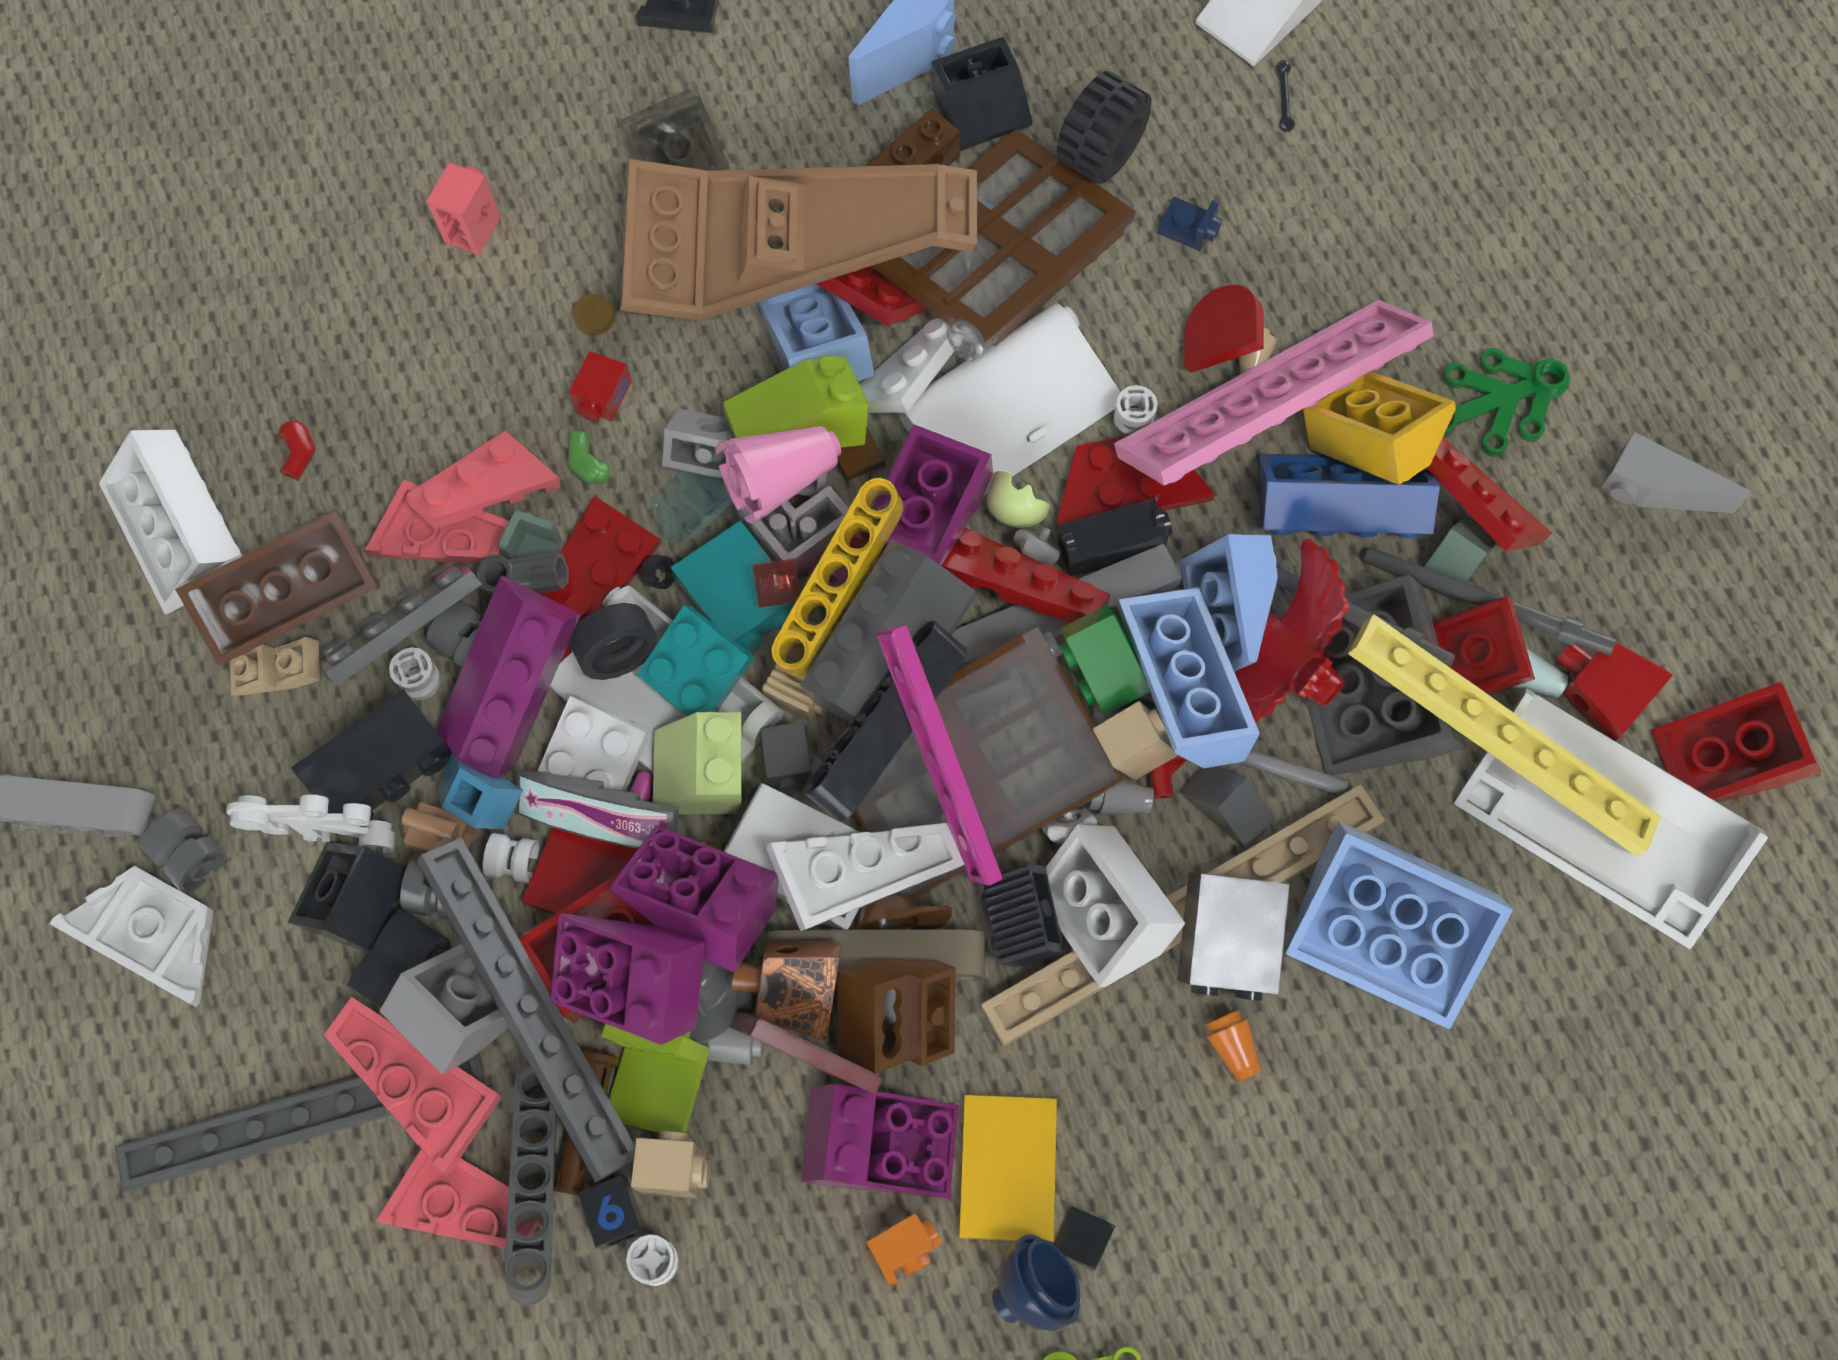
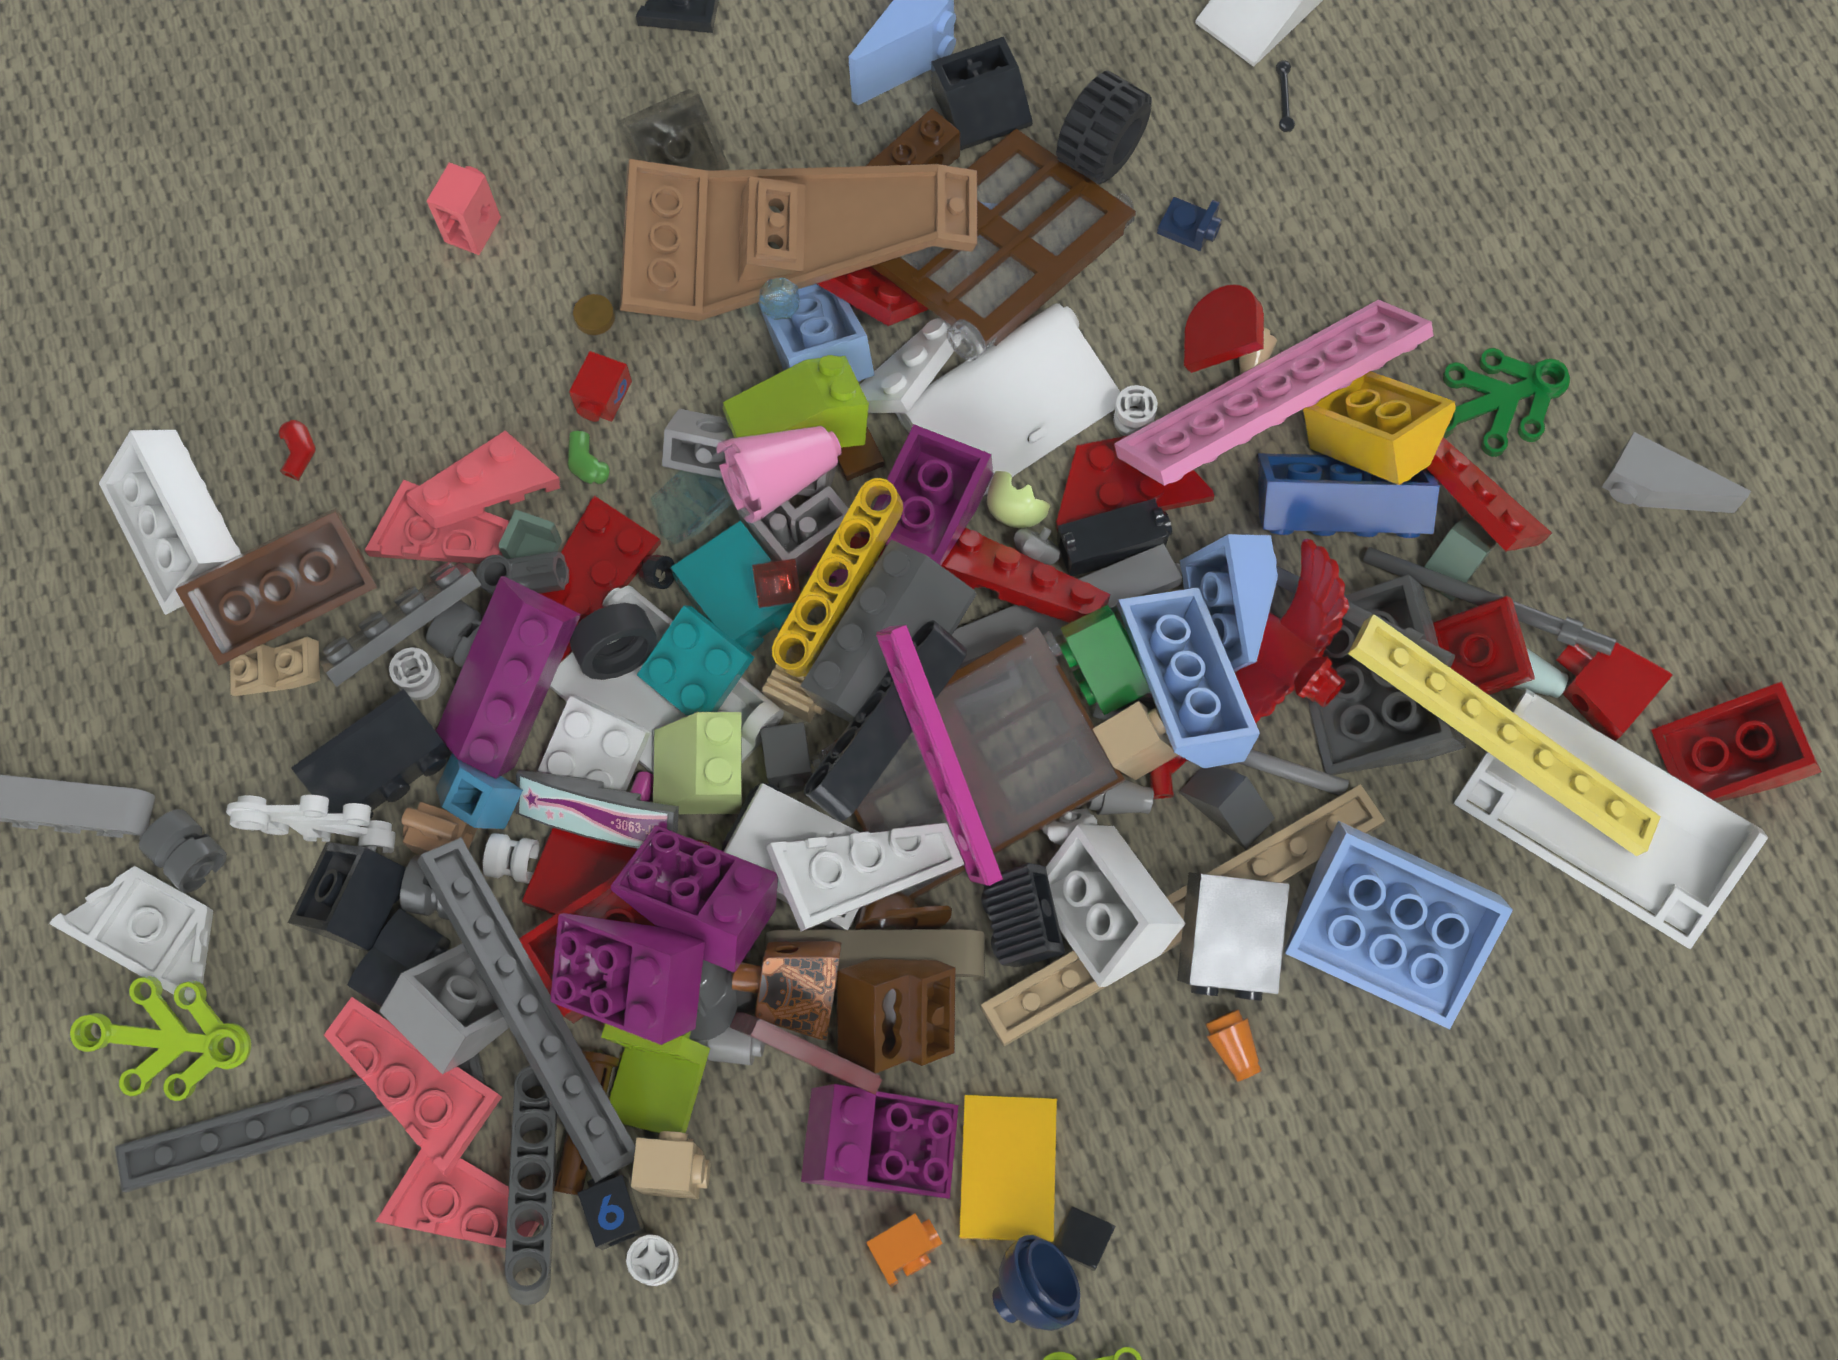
none -> lime plant [70,976,251,1101]
none -> clear light blue tile [759,278,800,320]

